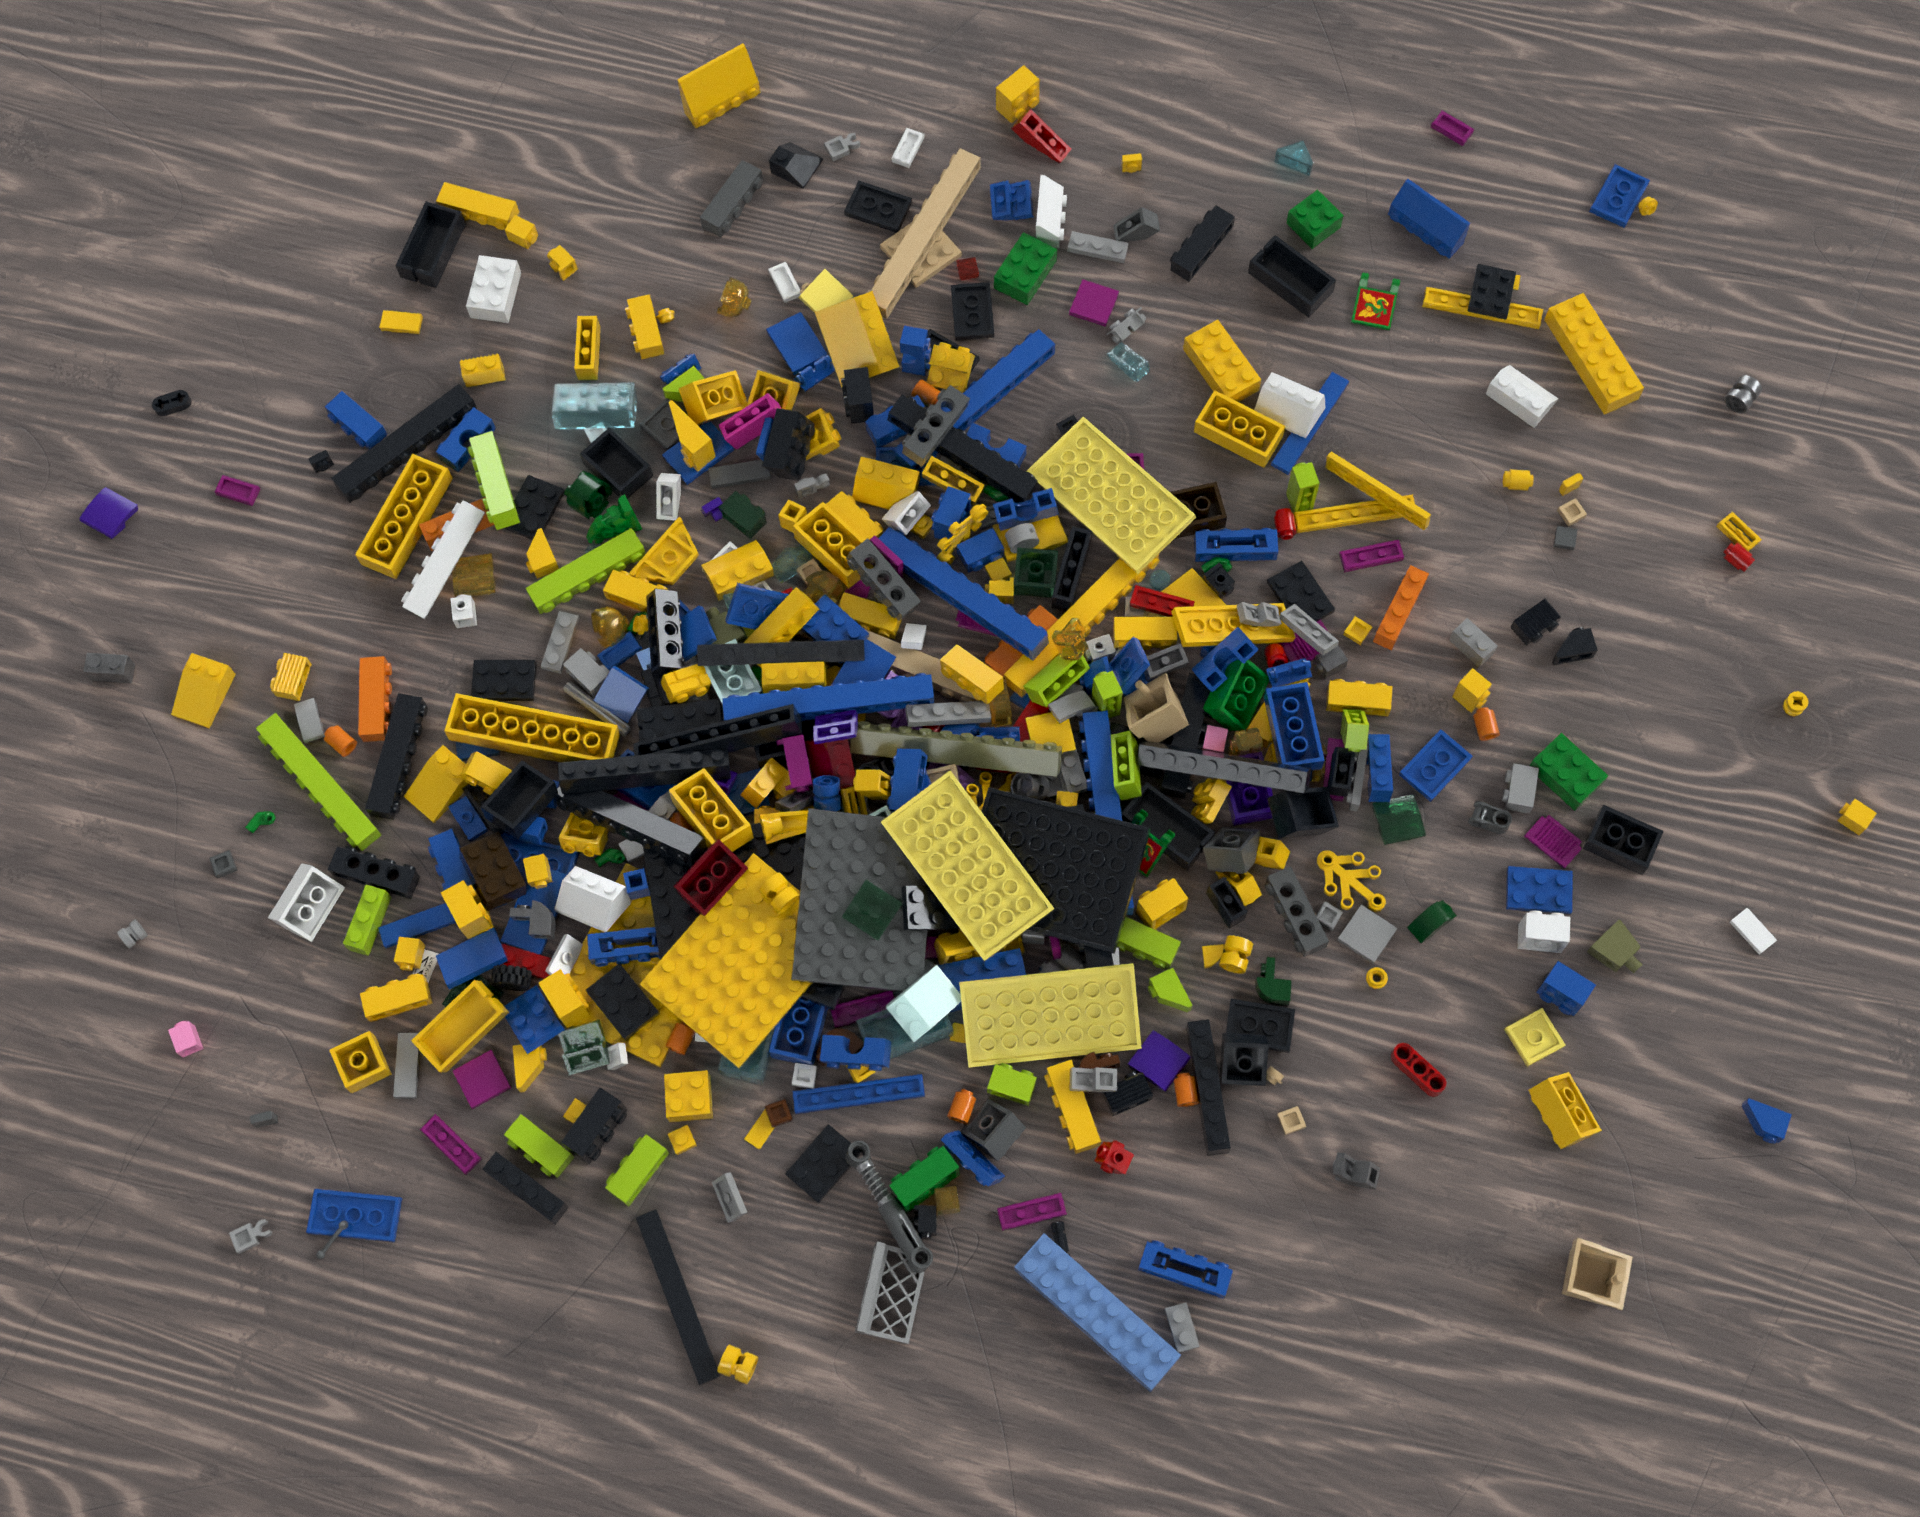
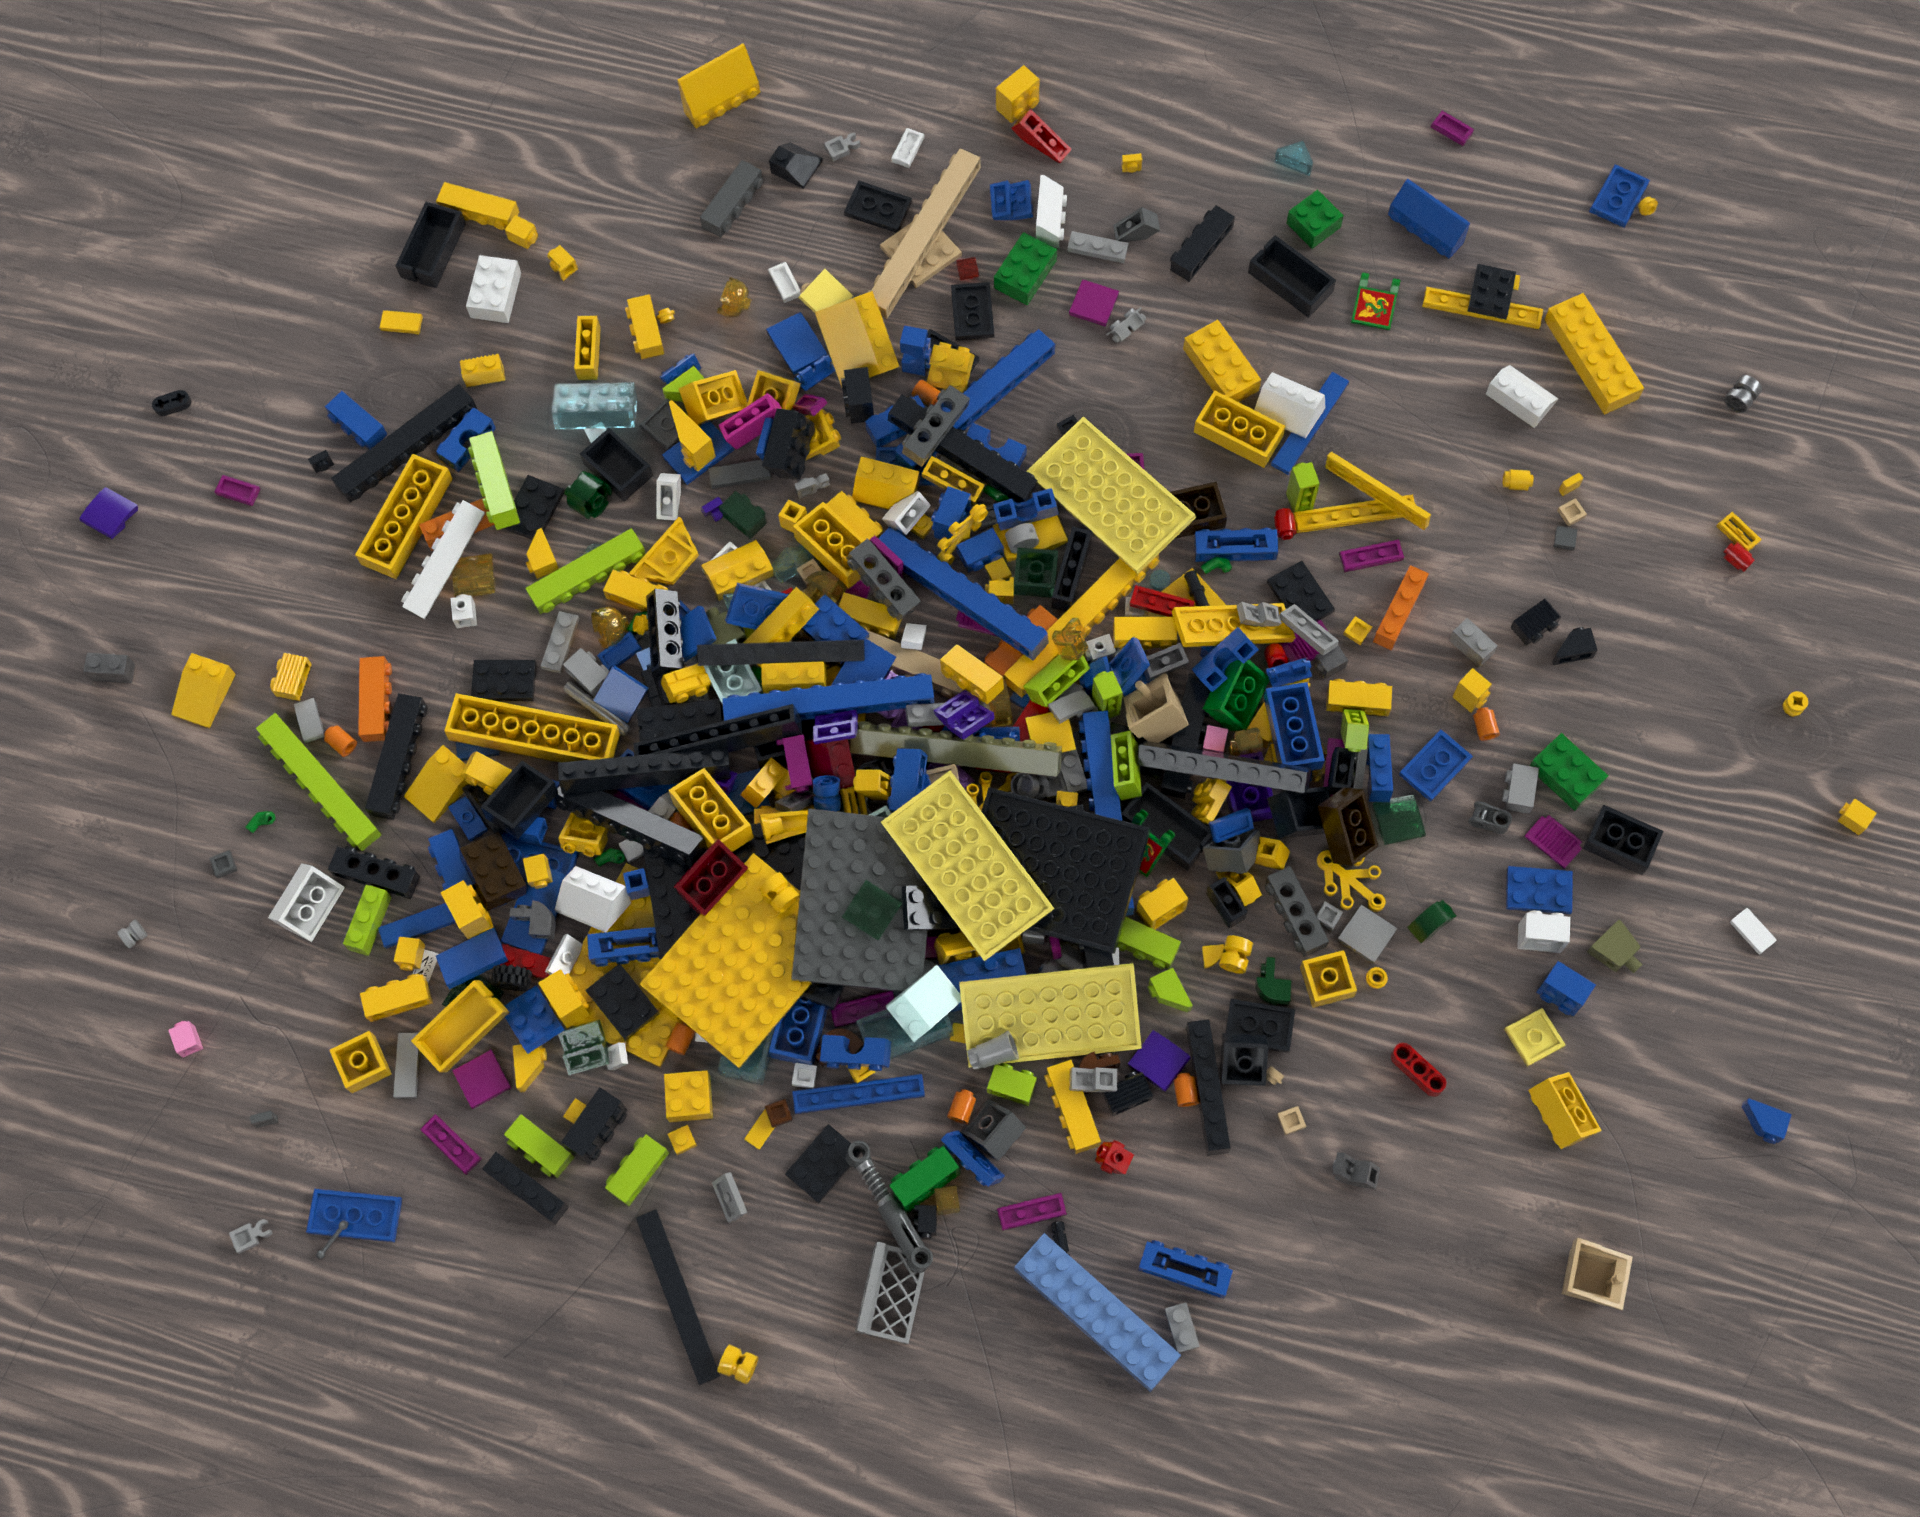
green piece [586,494,642,544] -> none
clear light blue slope [1107,342,1150,382] -> none
black brick [1203,562,1235,598] -> none
none -> magenta tile [792,394,827,416]
none -> dark purple slope [933,690,995,740]
none -> light grey plant [967,1031,1019,1070]
none -> black pin [1184,570,1210,606]
none -> blue tile [1209,808,1254,843]
none -> yellow brick [1300,950,1357,1008]
none -> dark brown brick [1318,787,1379,866]

